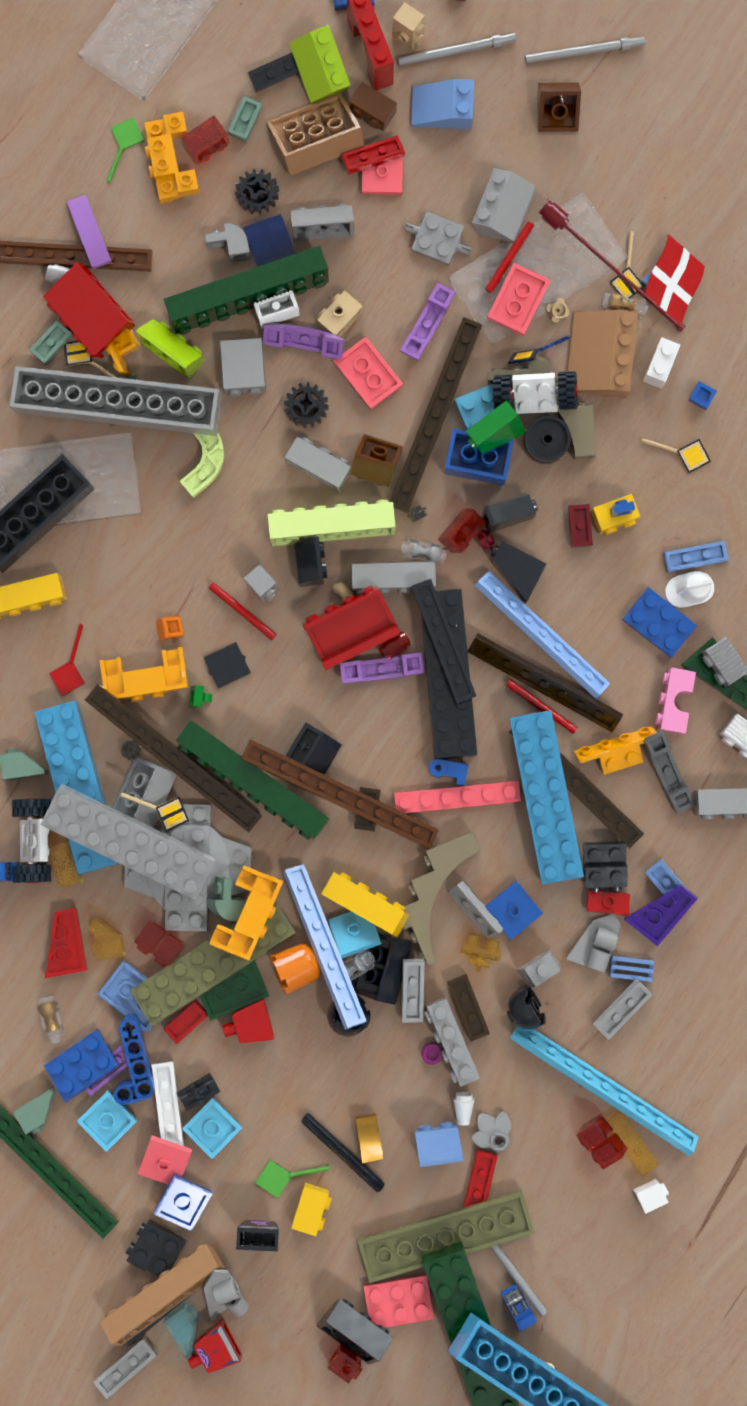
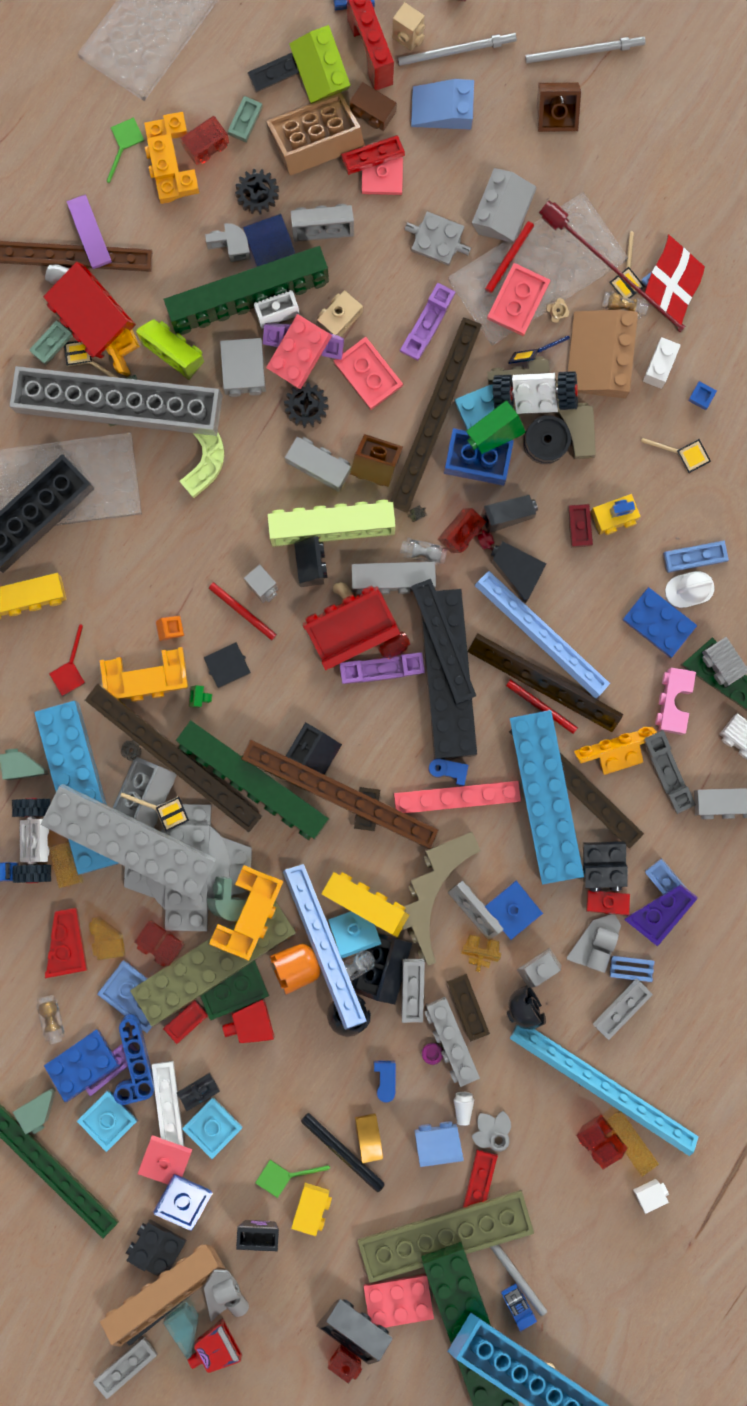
none -> coral plate [266,314,332,389]
none -> blue leg [374,1061,396,1103]

